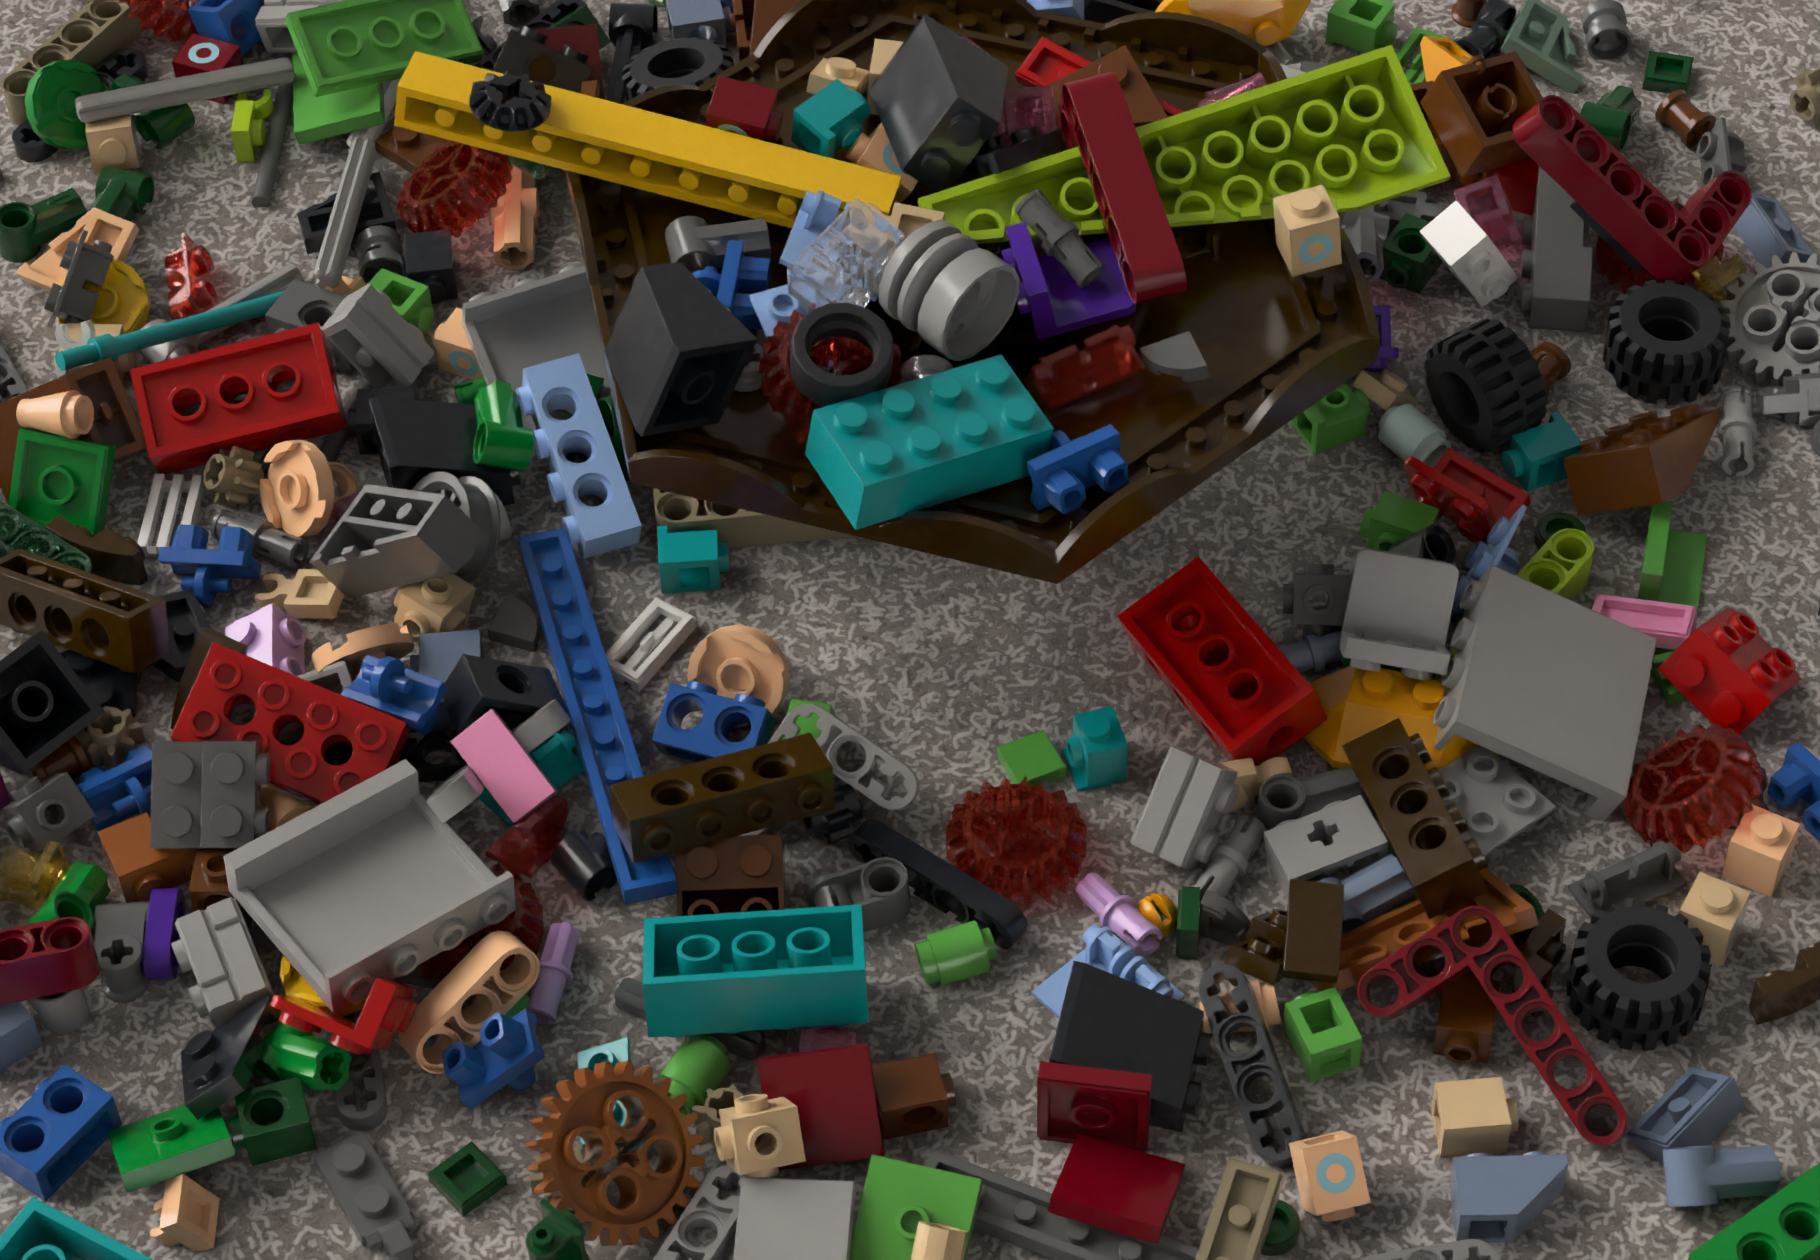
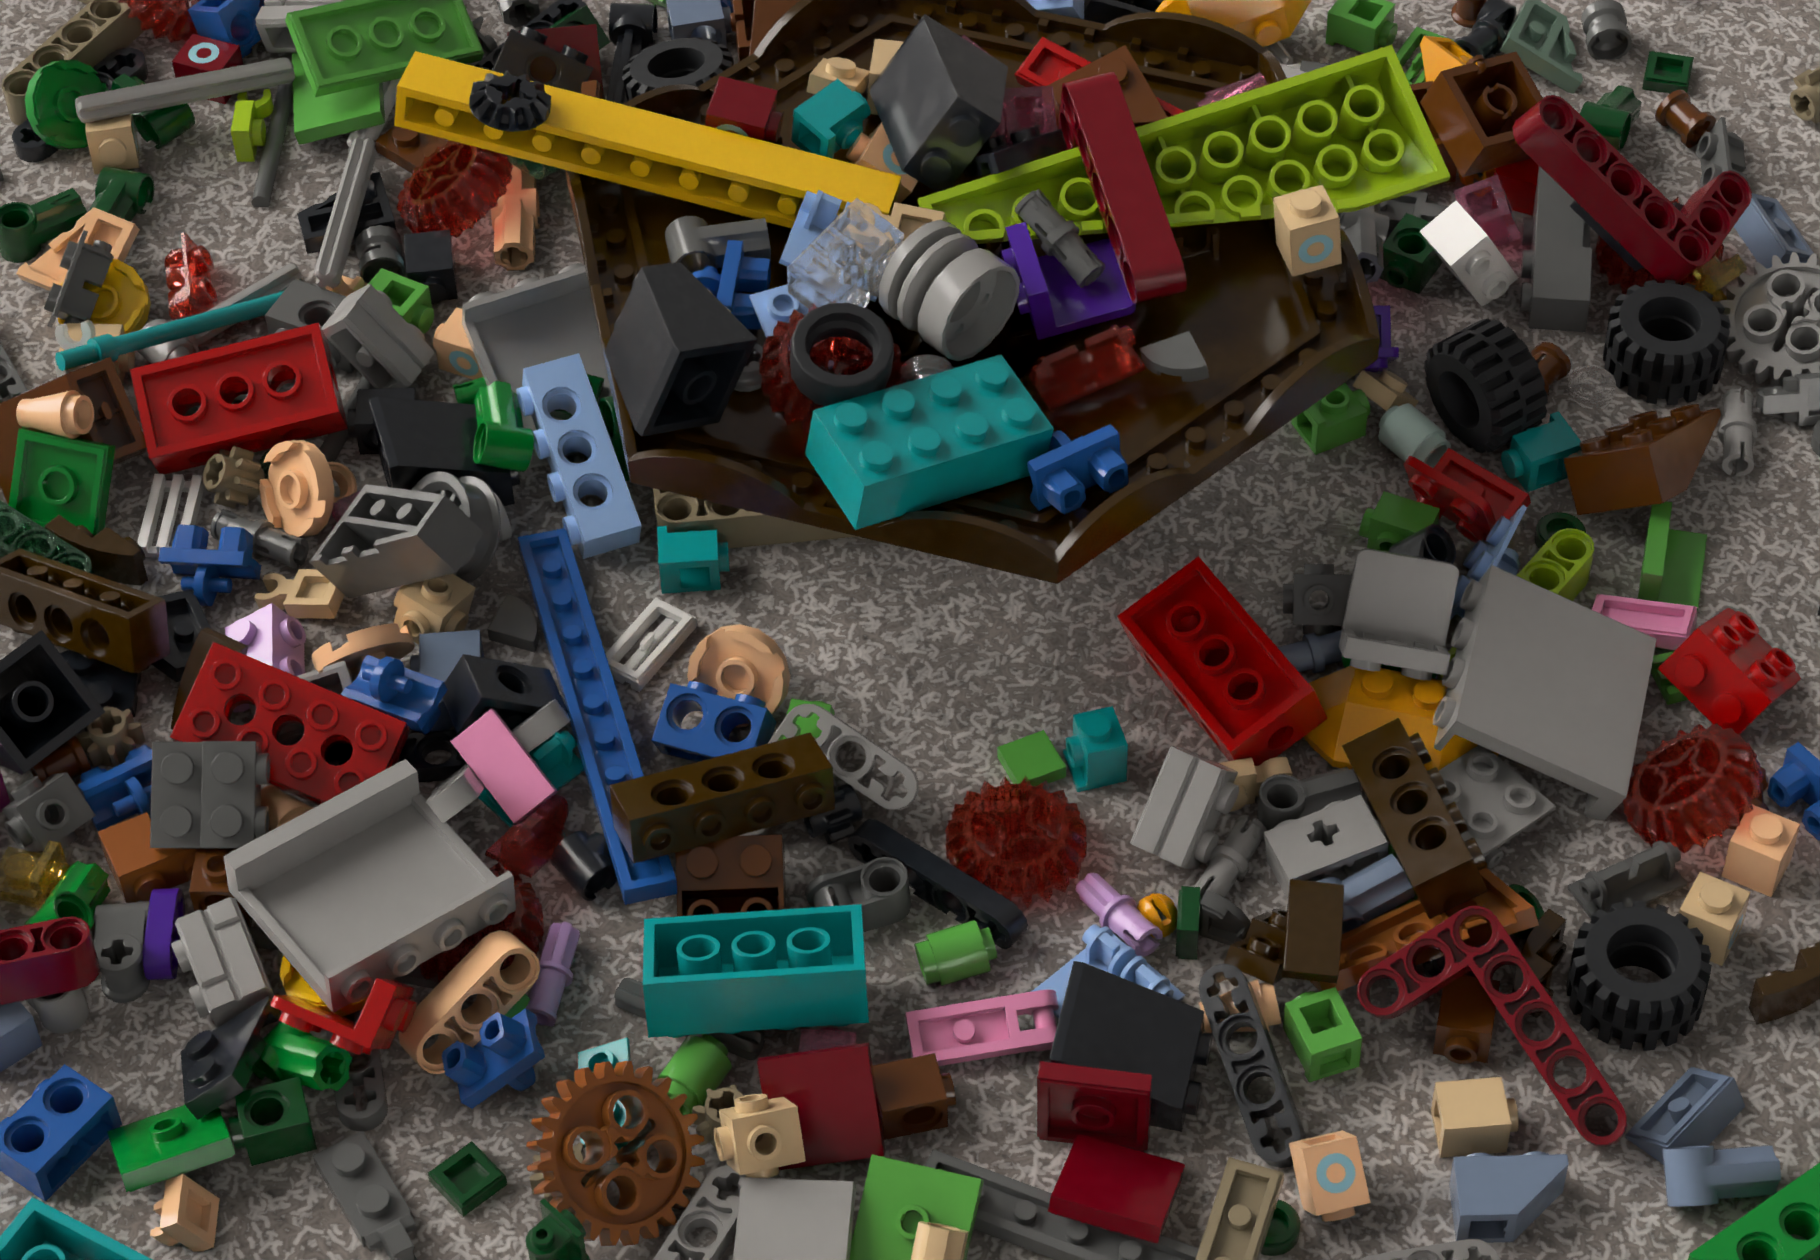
none -> bright pink plate [905,989,1059,1066]

